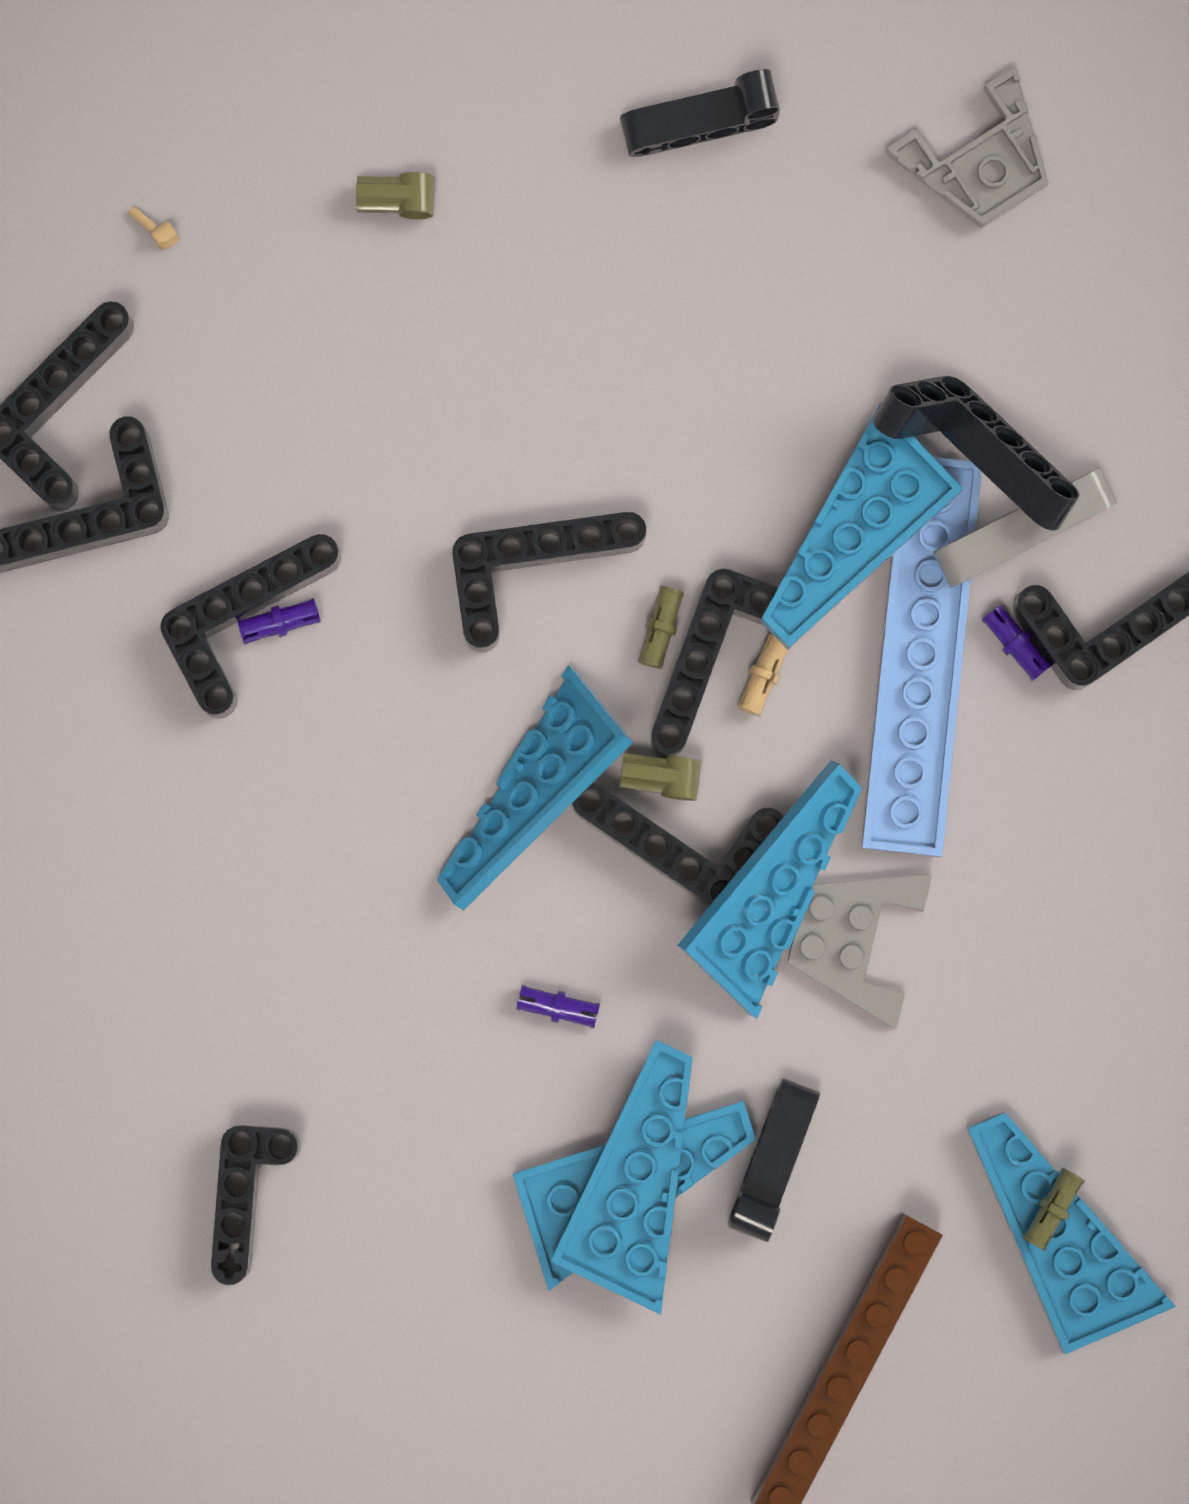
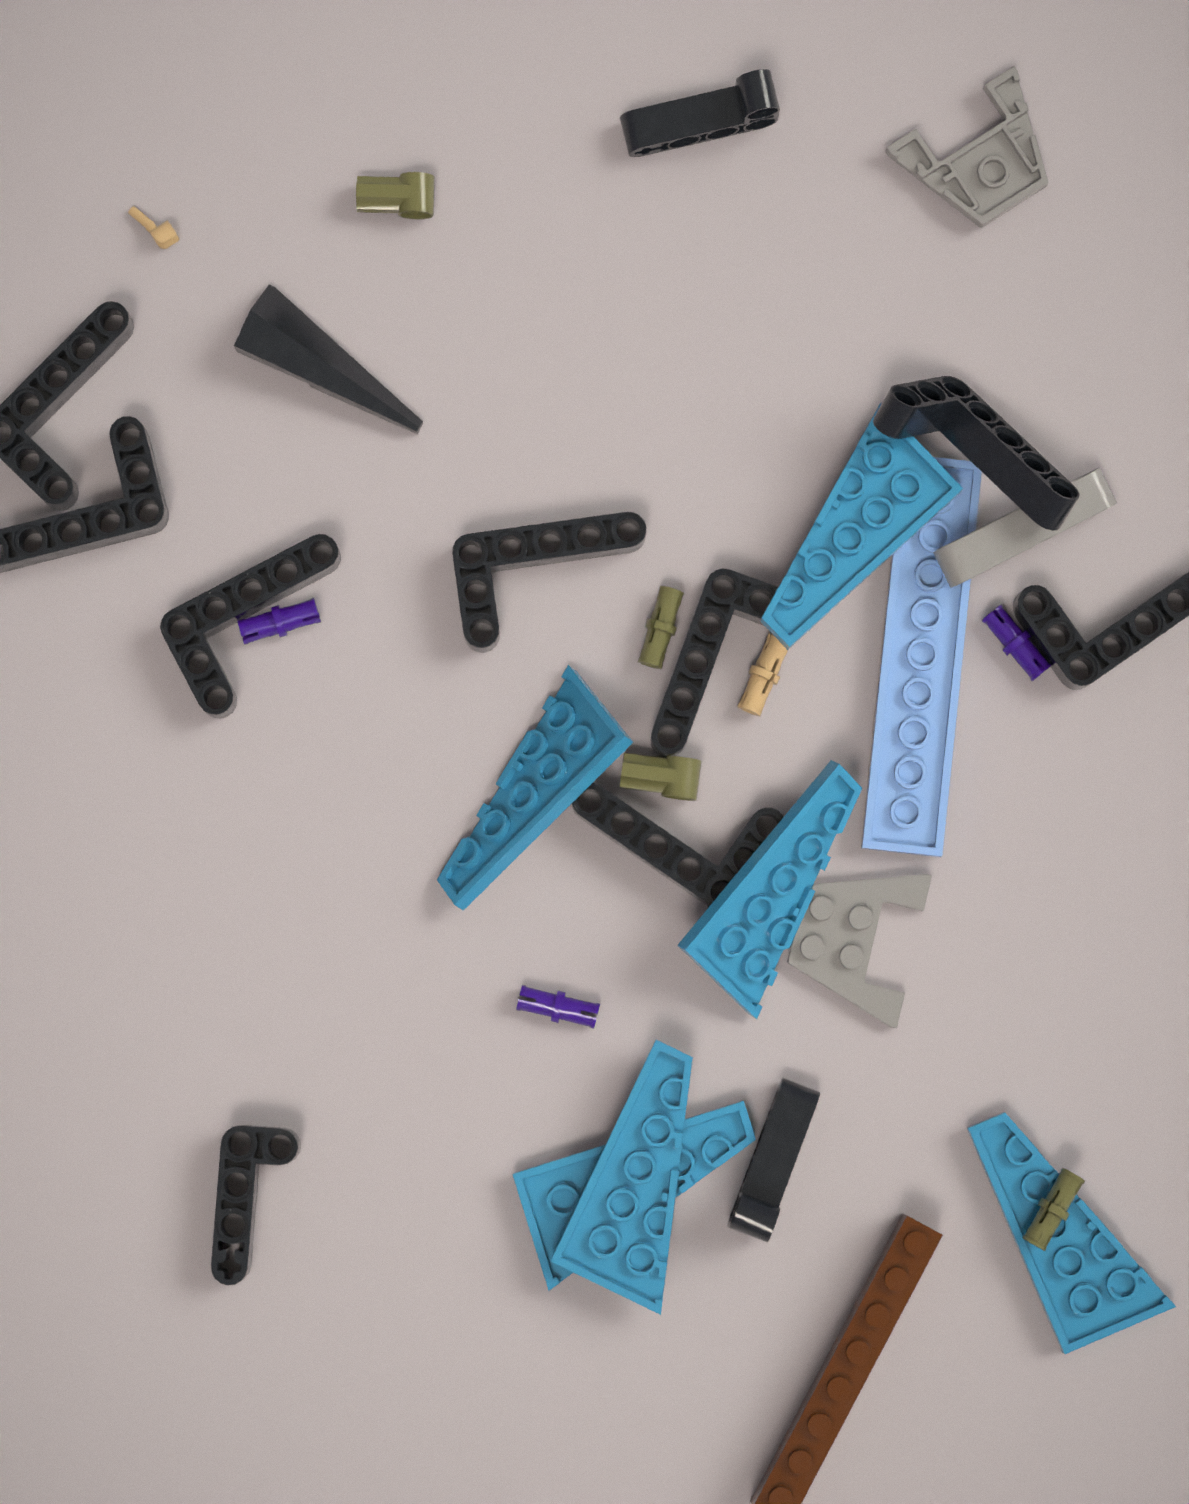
none -> black wedge [234,284,423,435]

